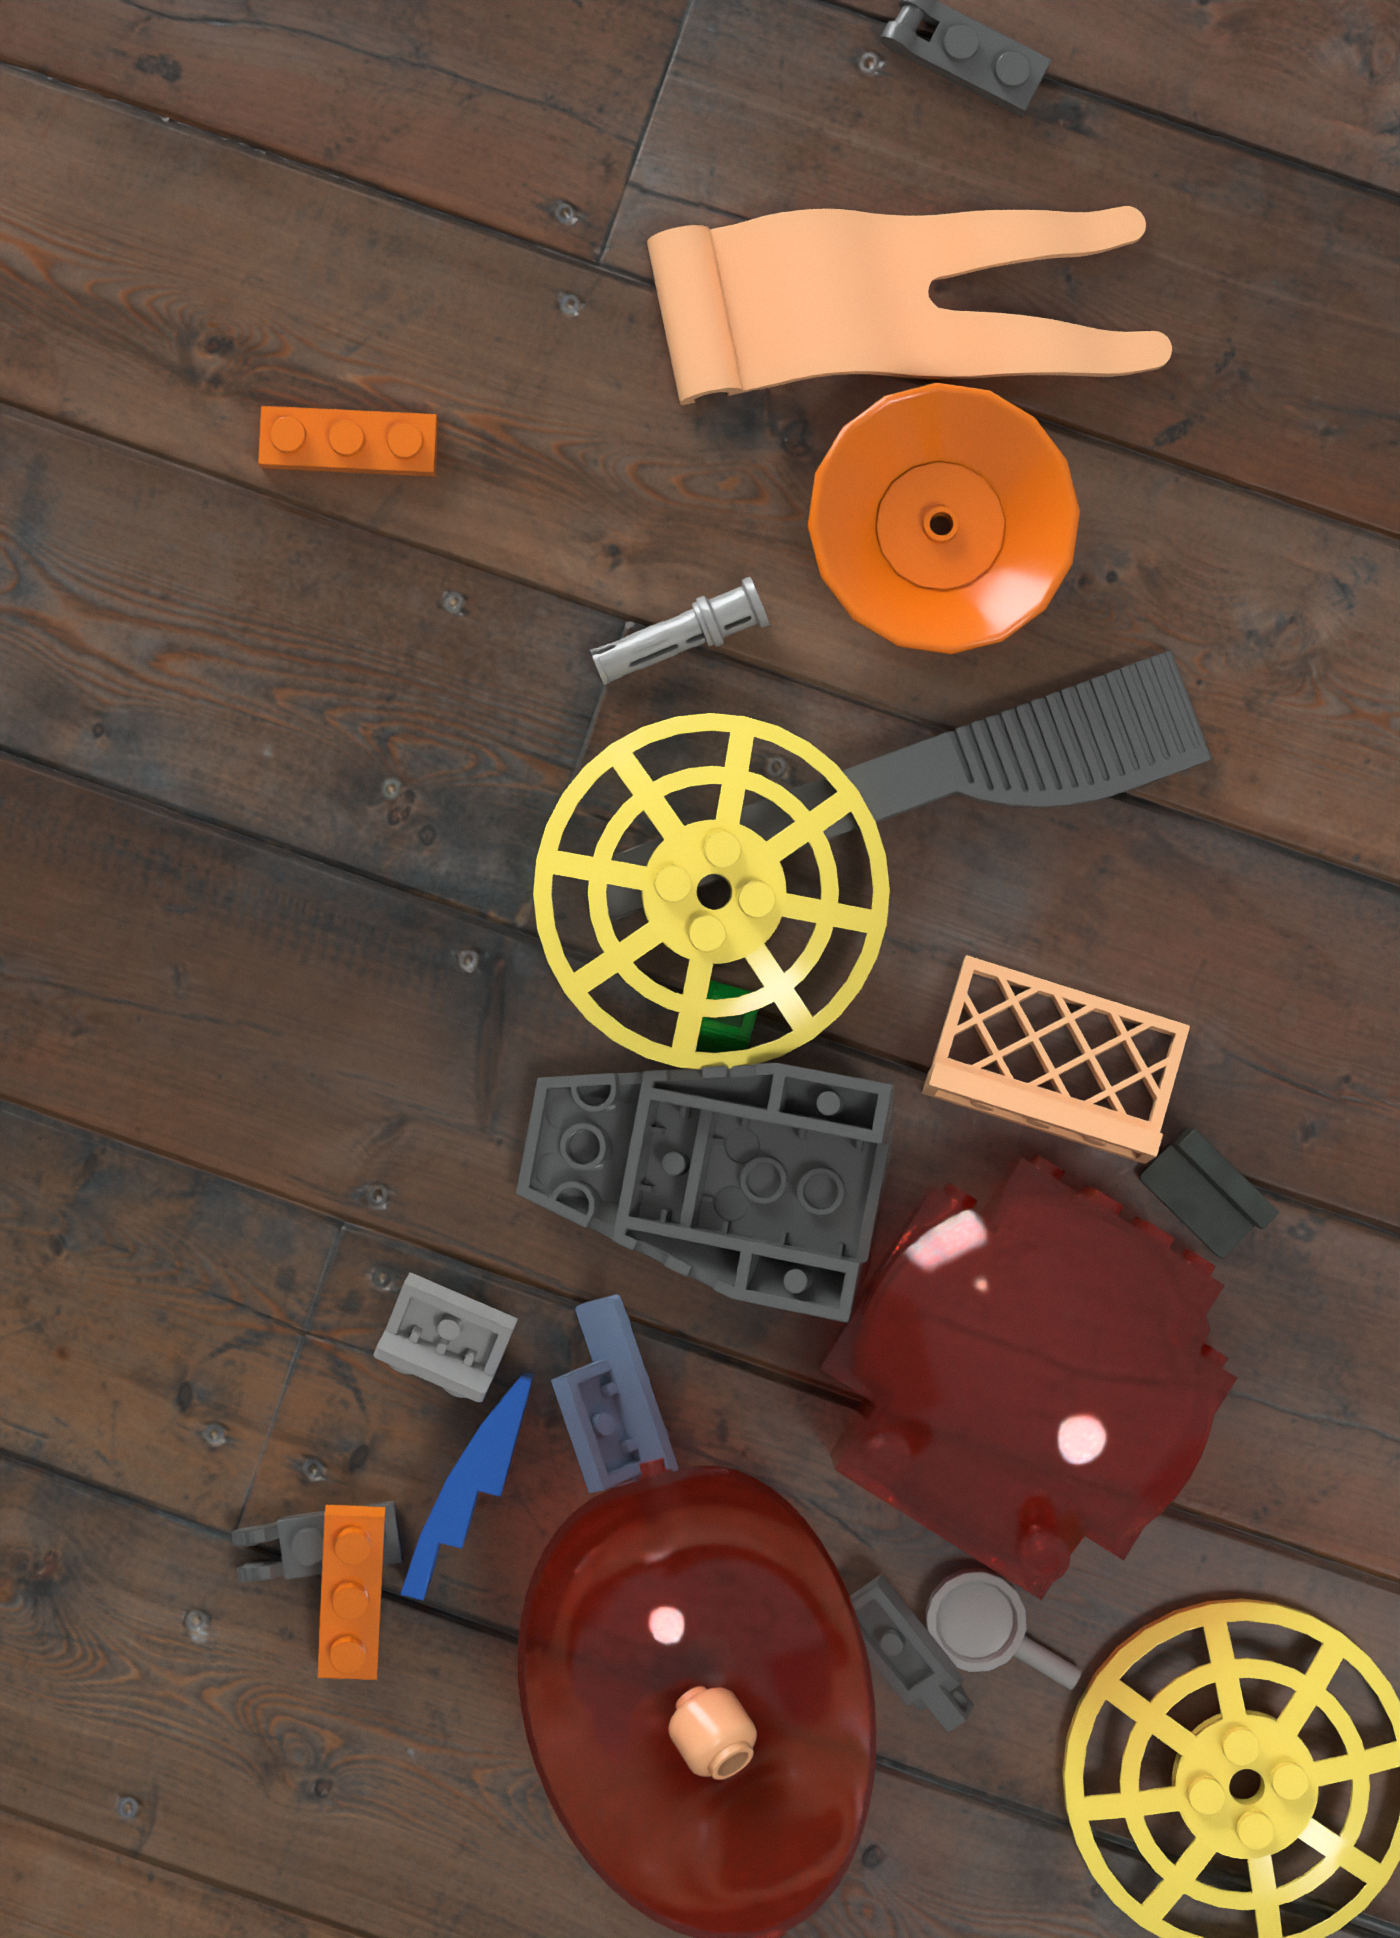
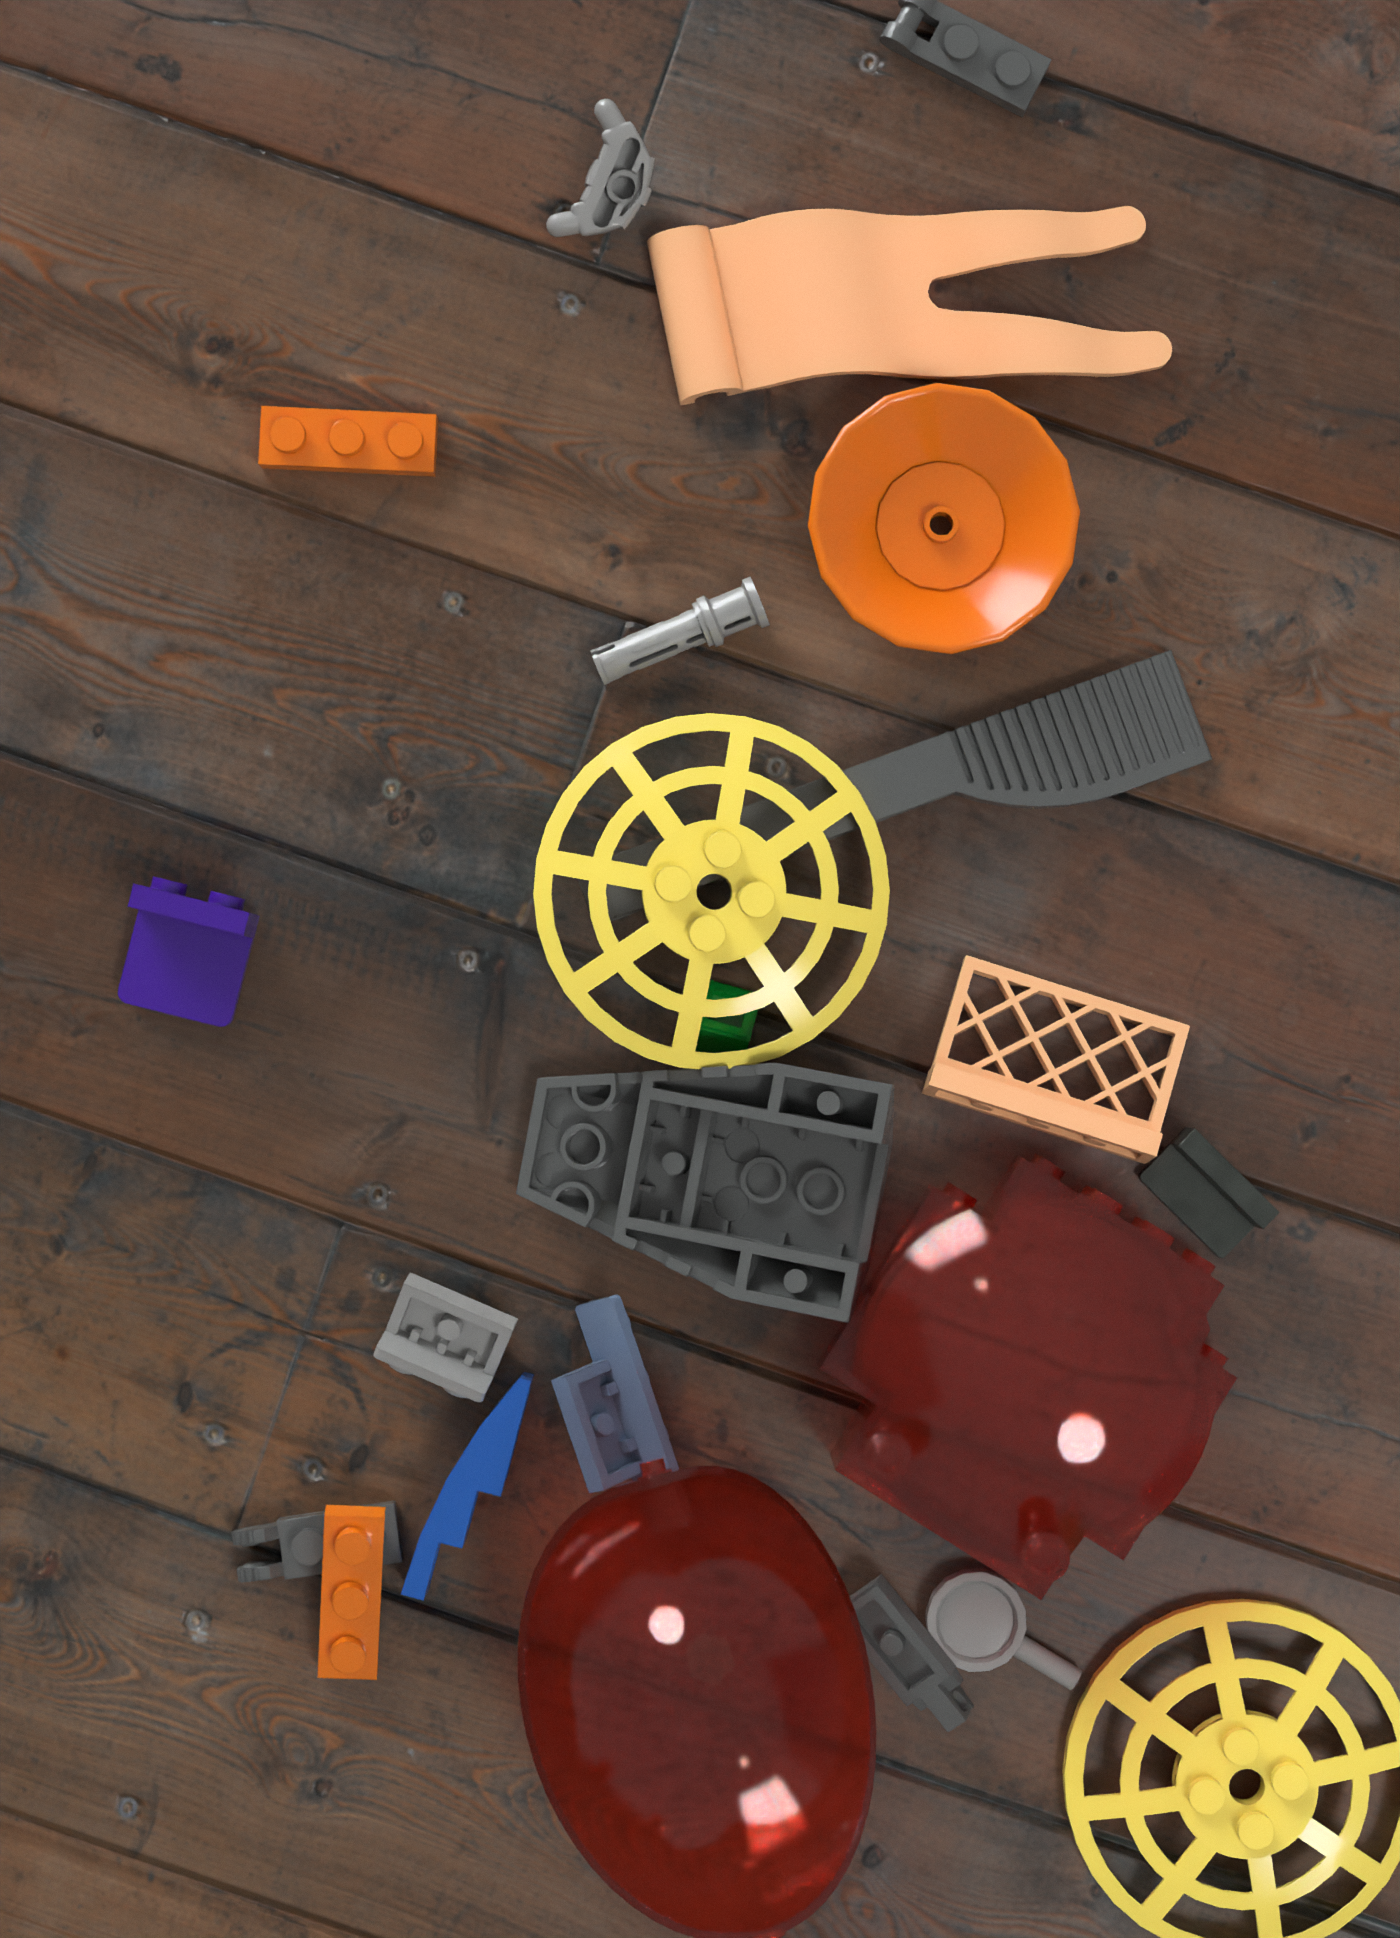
light nougat head [668,1686,757,1780] -> none
none -> dark purple bracket [118,876,260,1027]
none -> light grey piece [546,98,655,237]

